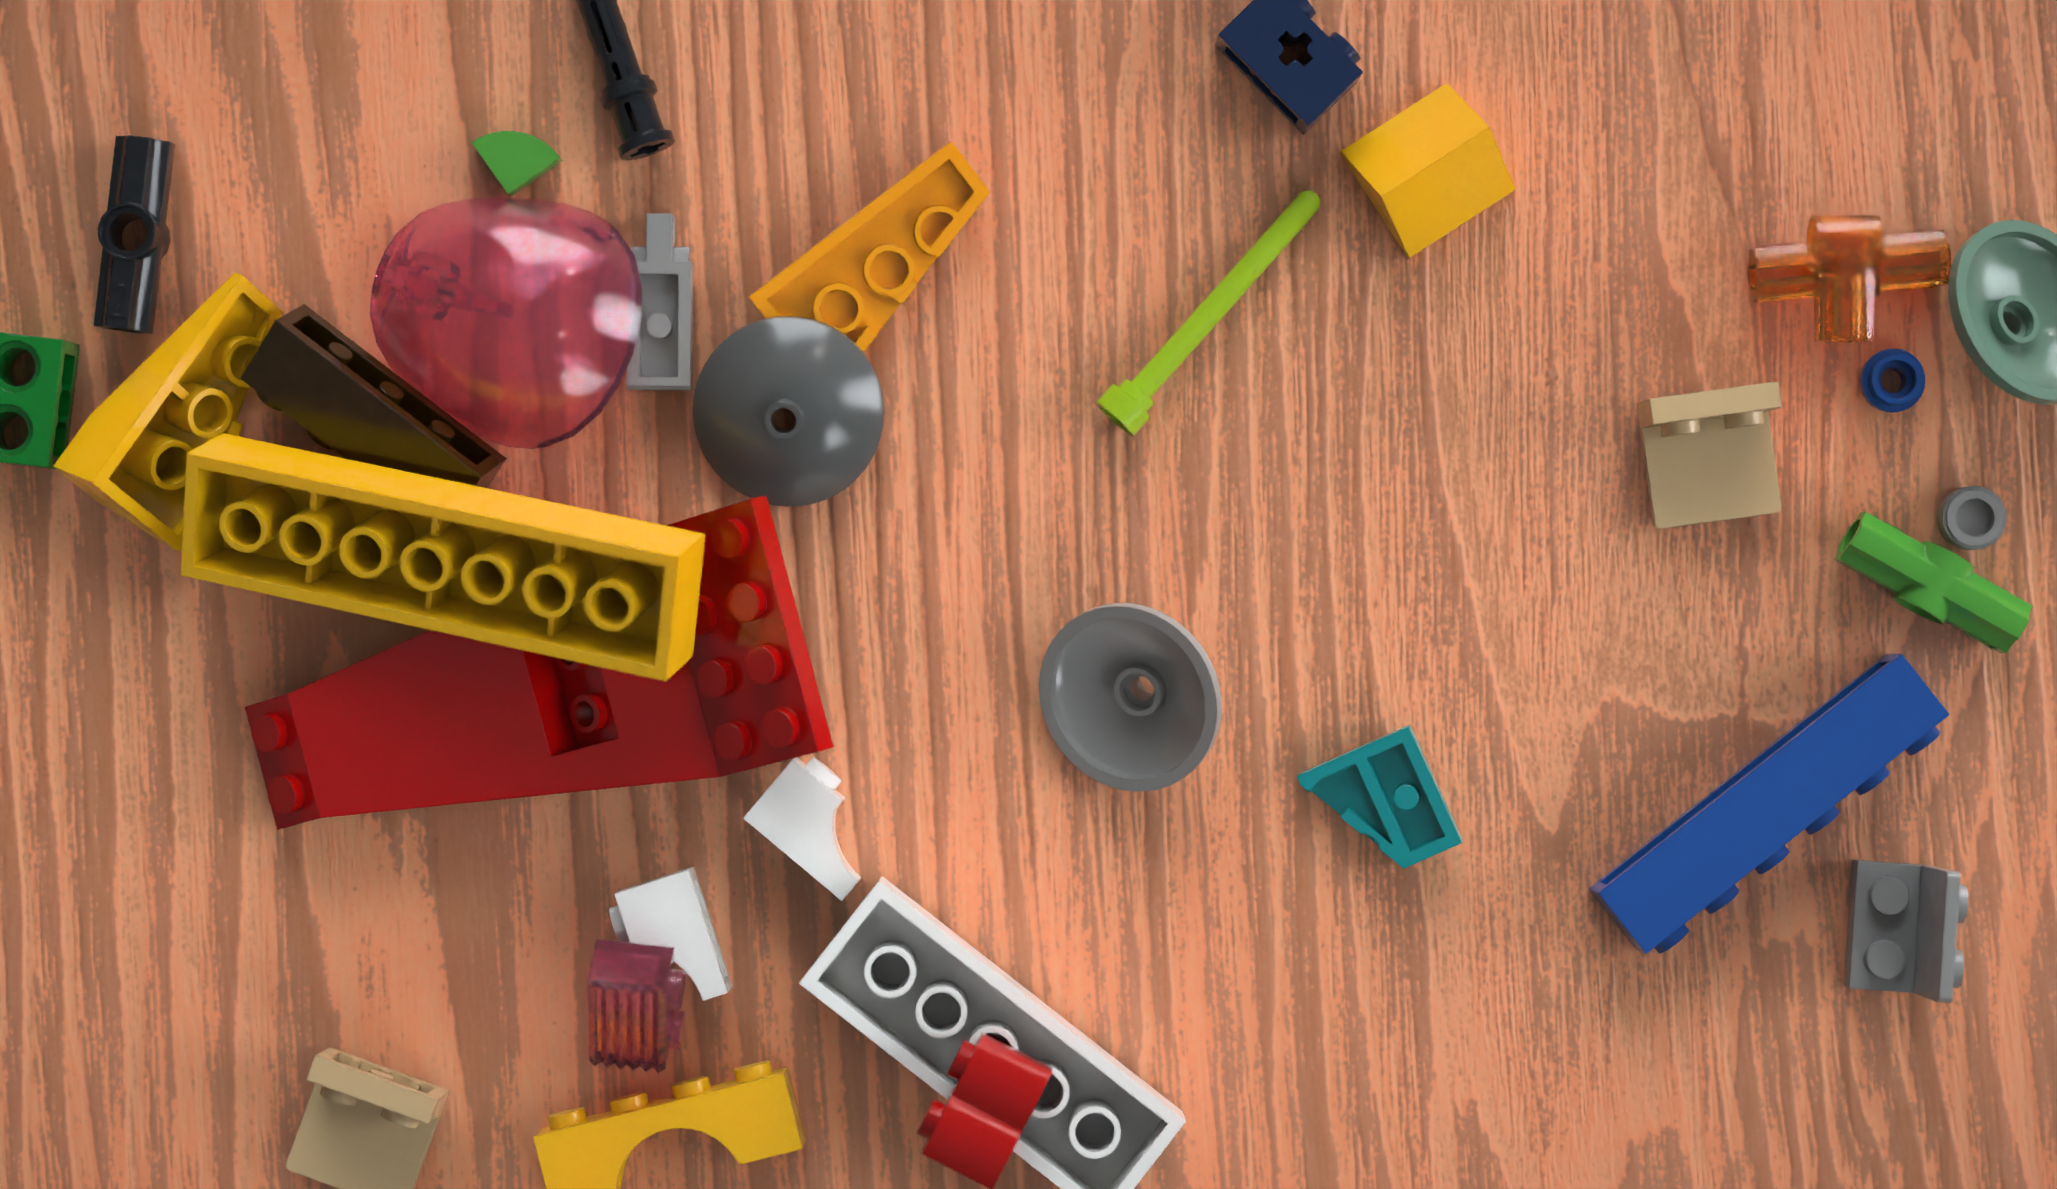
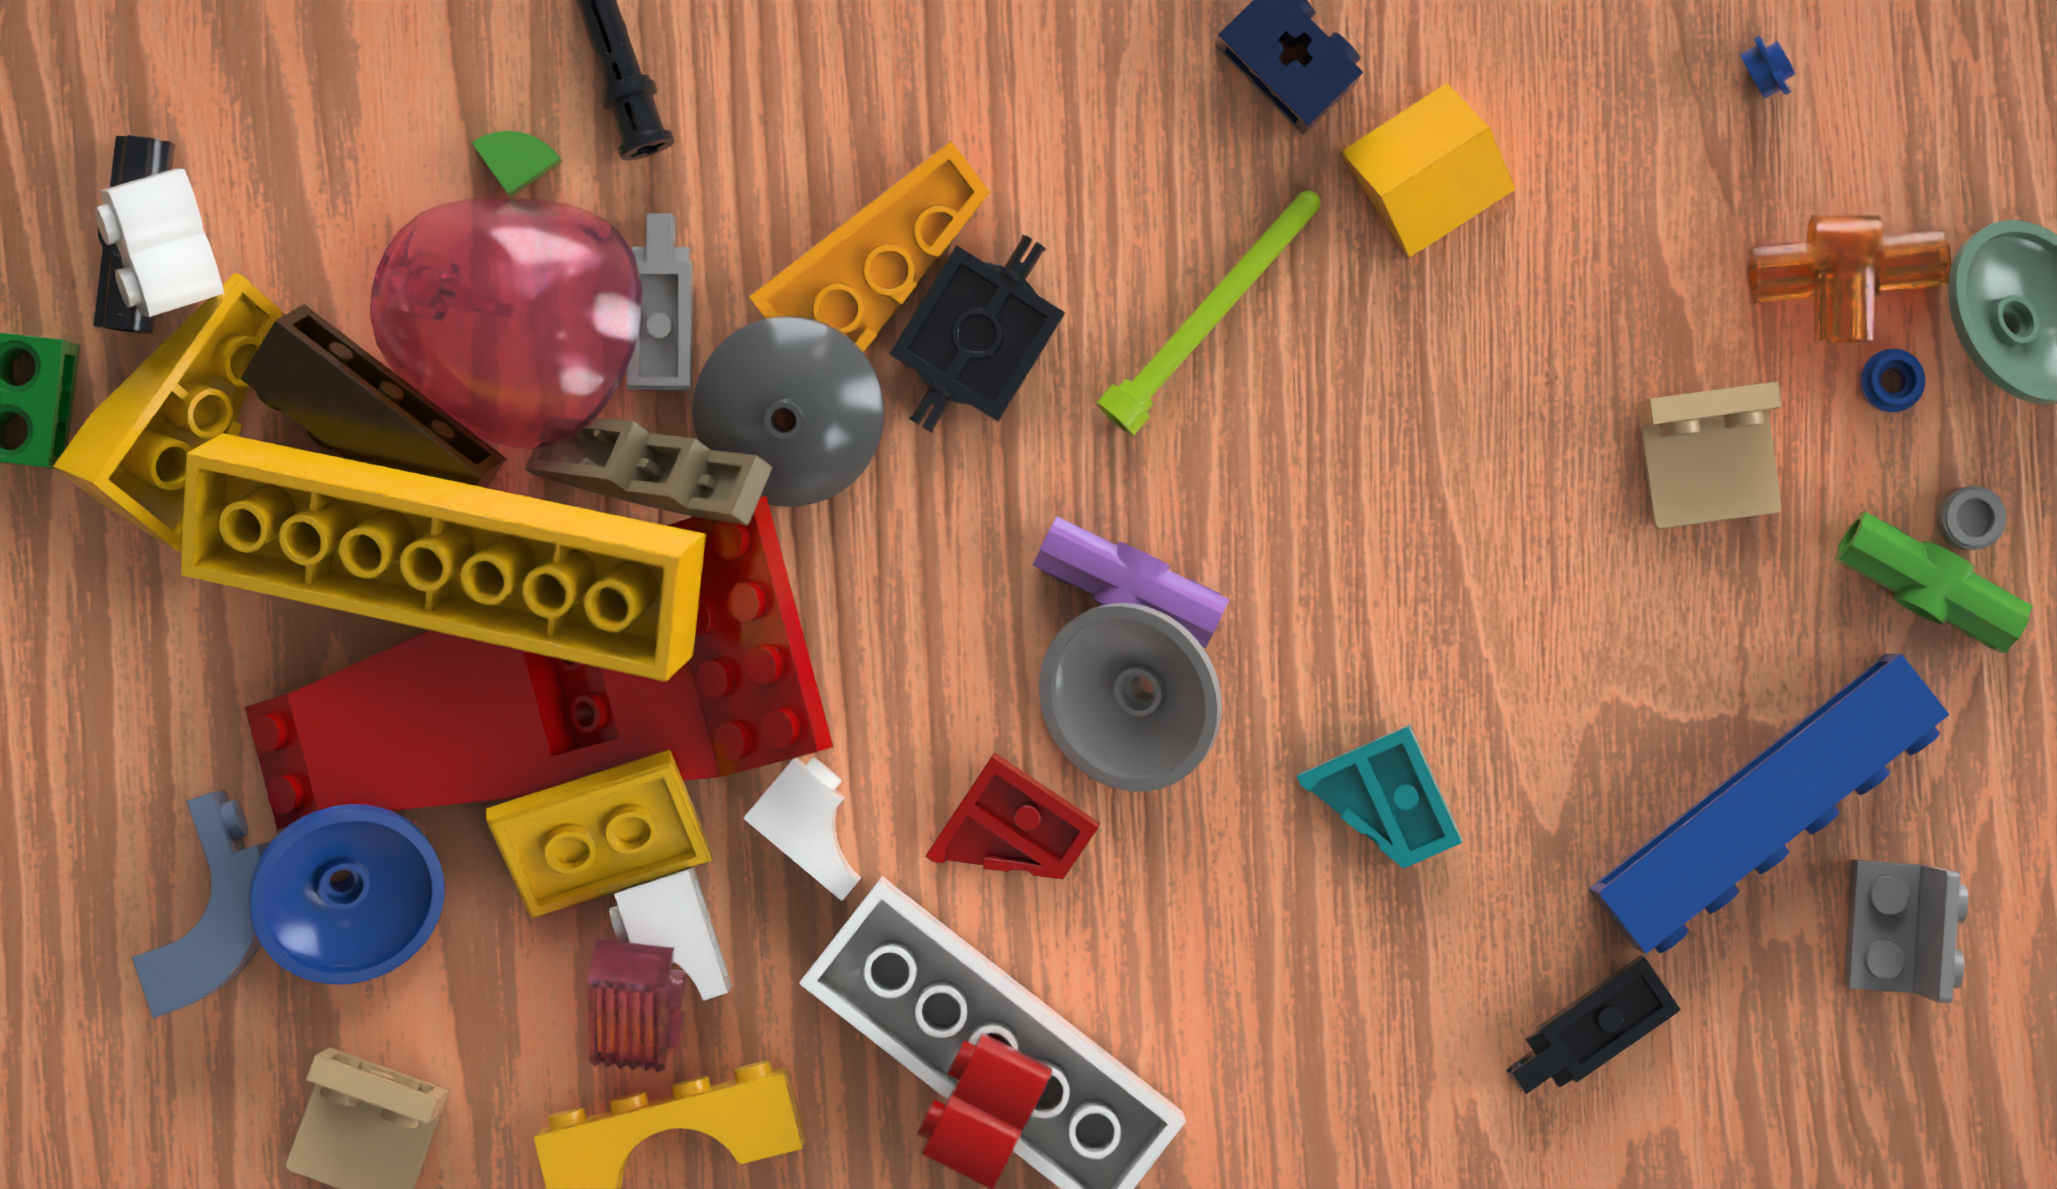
none -> white brick [95,169,224,317]
none -> sand blue arch [132,790,270,1018]
none -> blue dish [249,804,445,985]
none -> yellow tile [486,749,713,919]
none -> dark tan slope [525,412,772,526]
none -> black plate [890,235,1065,433]
none -> red wing [925,752,1100,880]
none -> medium lavender piece [1033,516,1229,648]
none -> black hinge [1506,955,1681,1094]
none -> blue plate [1740,36,1796,99]

